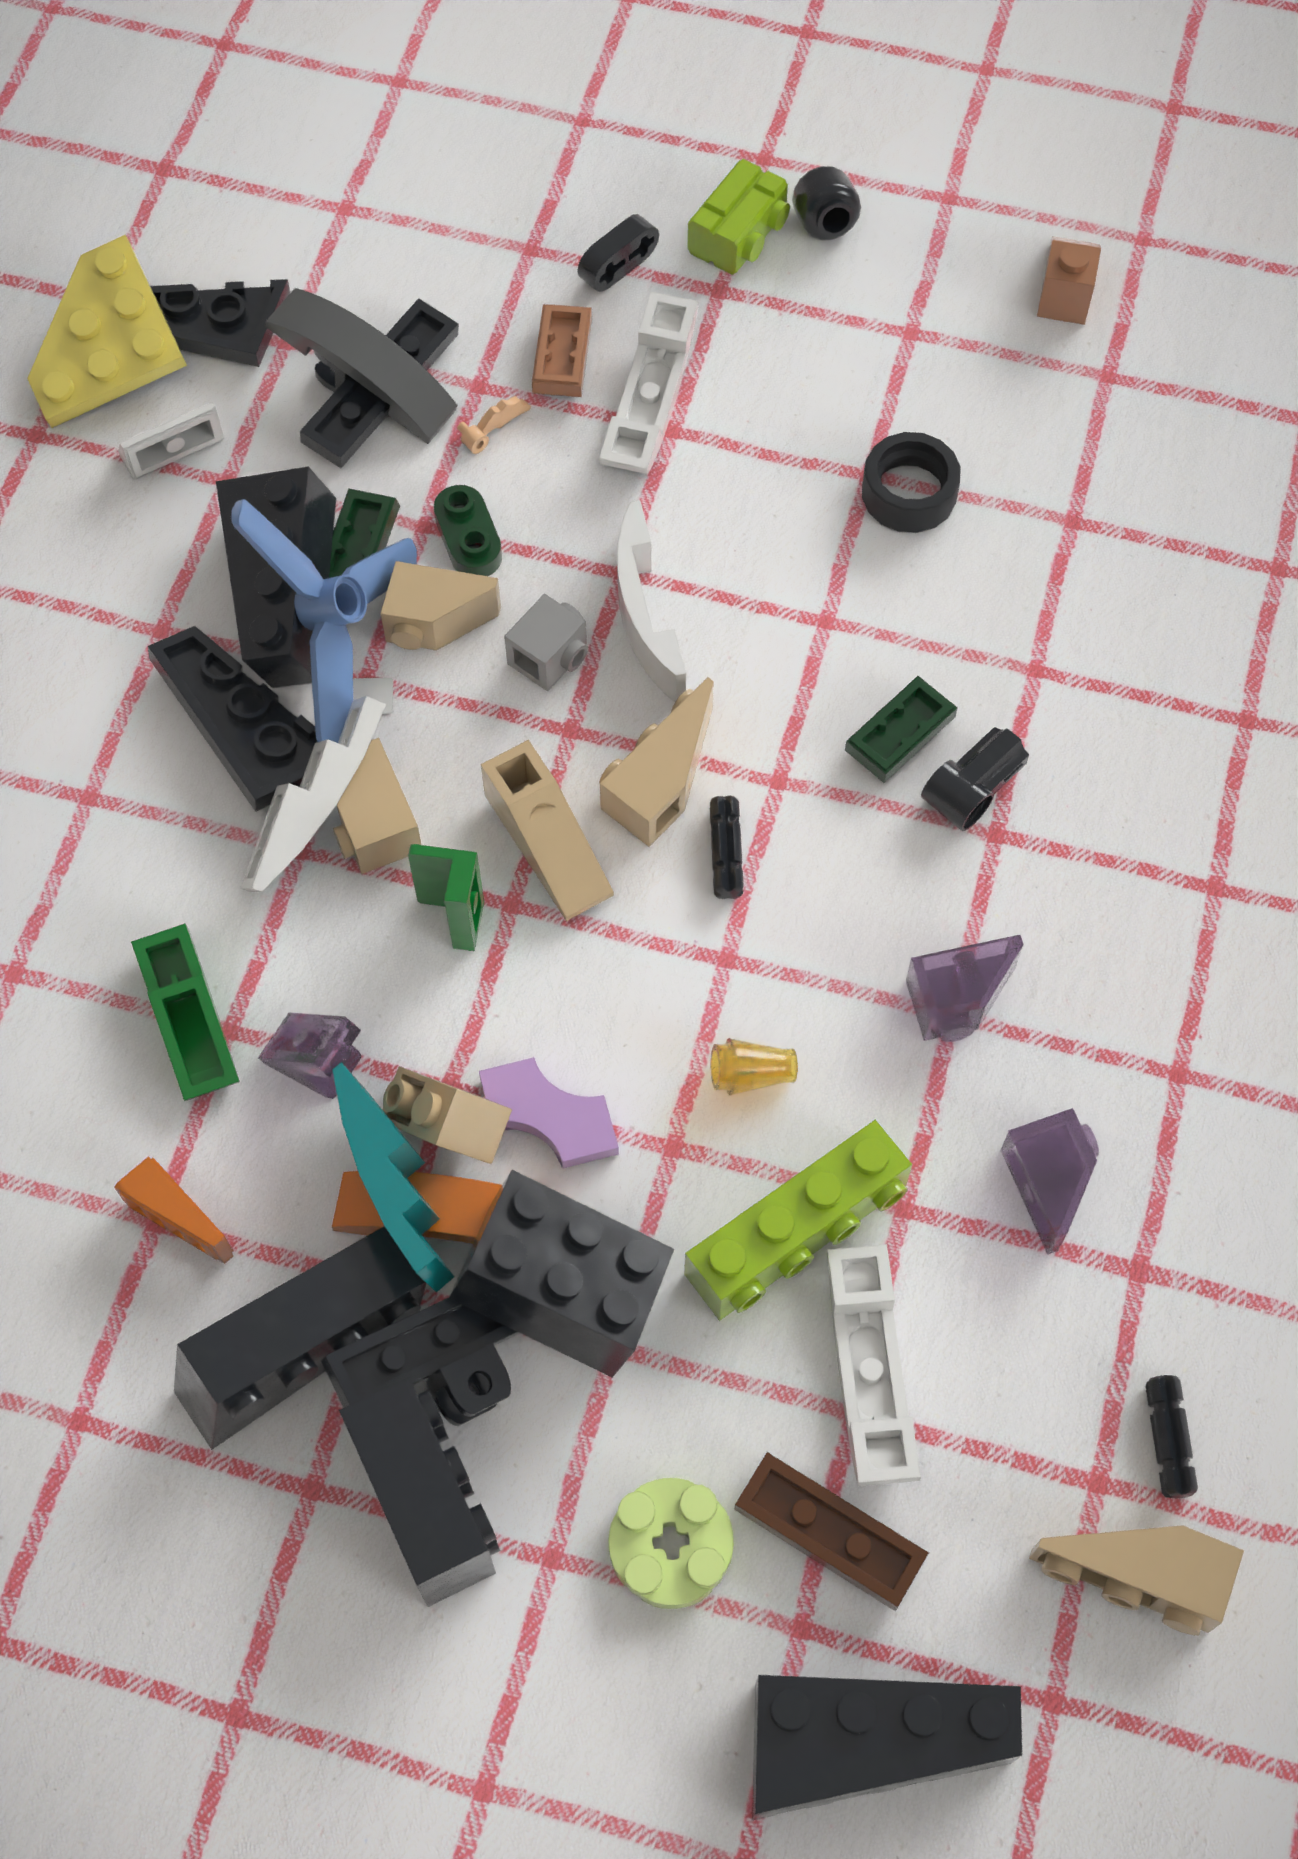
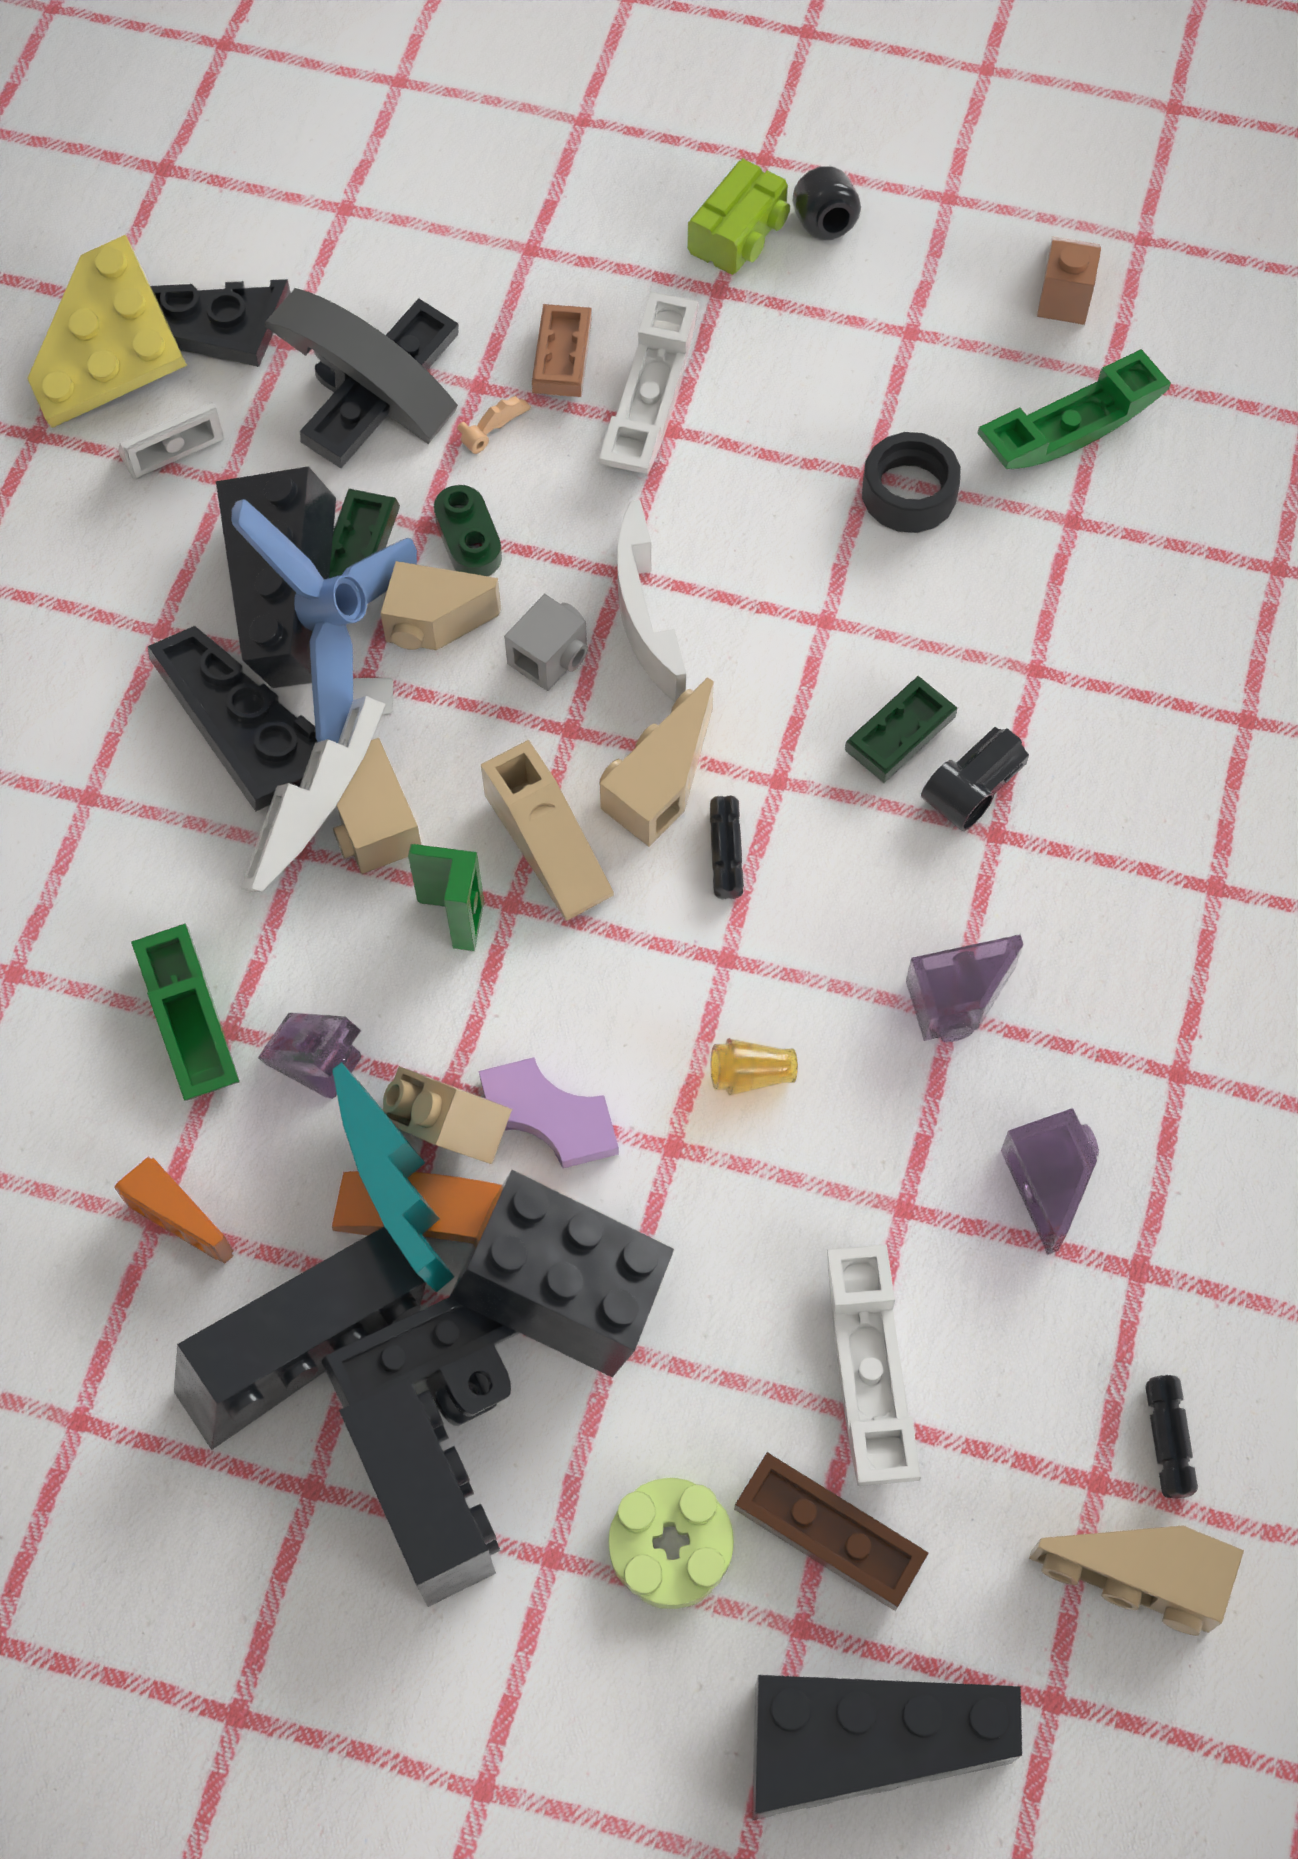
black beam [577,214,660,292] -> none
lime brick [684,1119,912,1321] -> none
none -> green slope [977,349,1171,469]

